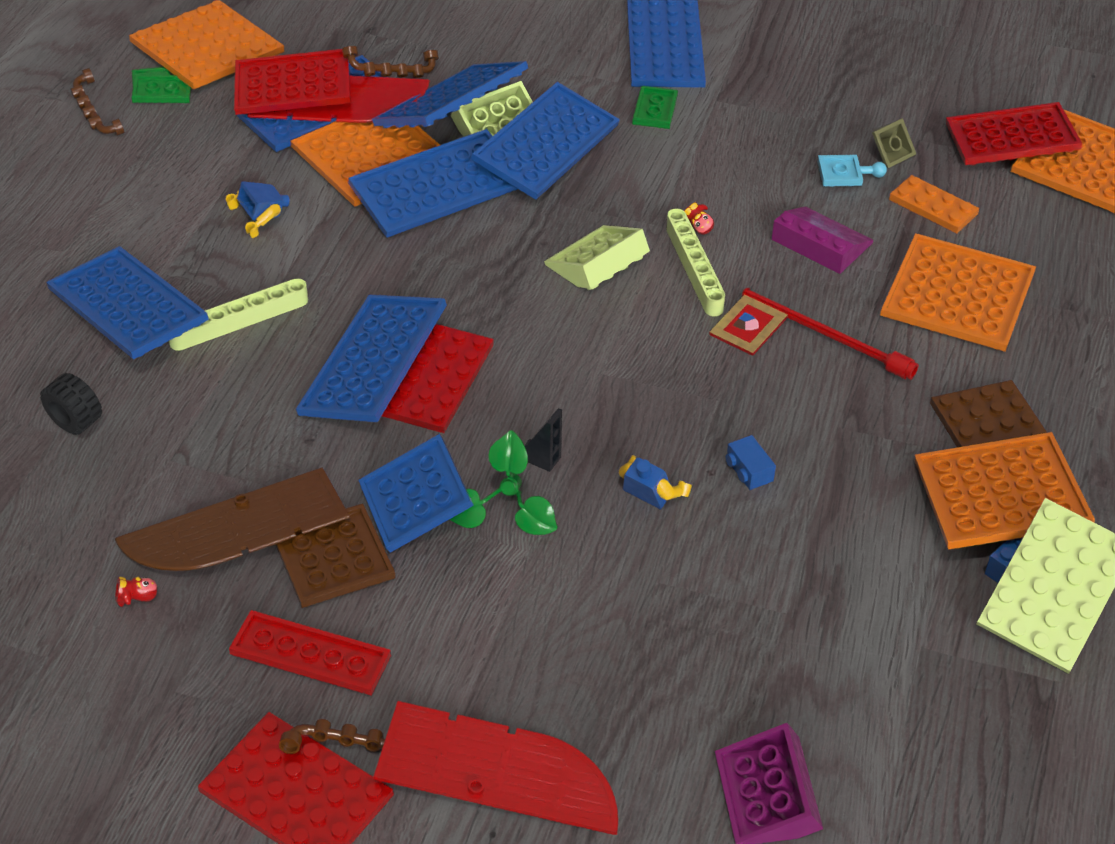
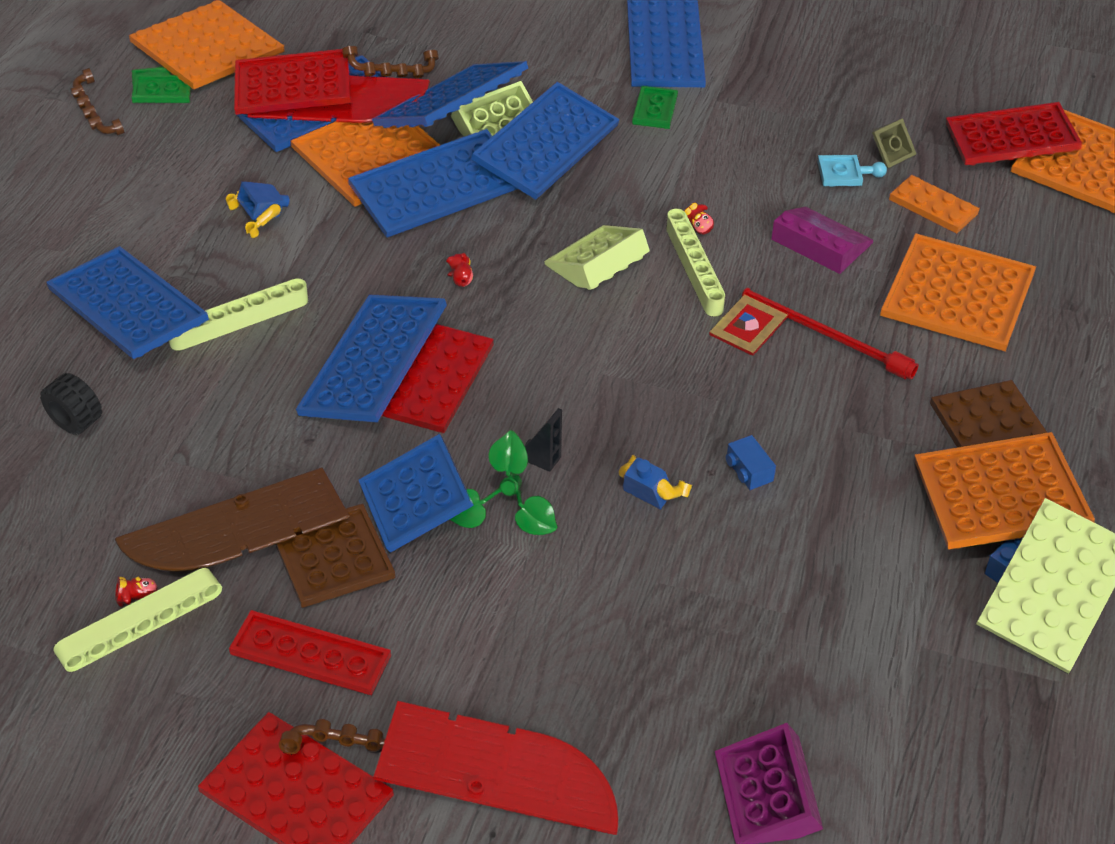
none -> yellowish green beam [54,568,222,672]
none -> red animal [446,253,473,287]

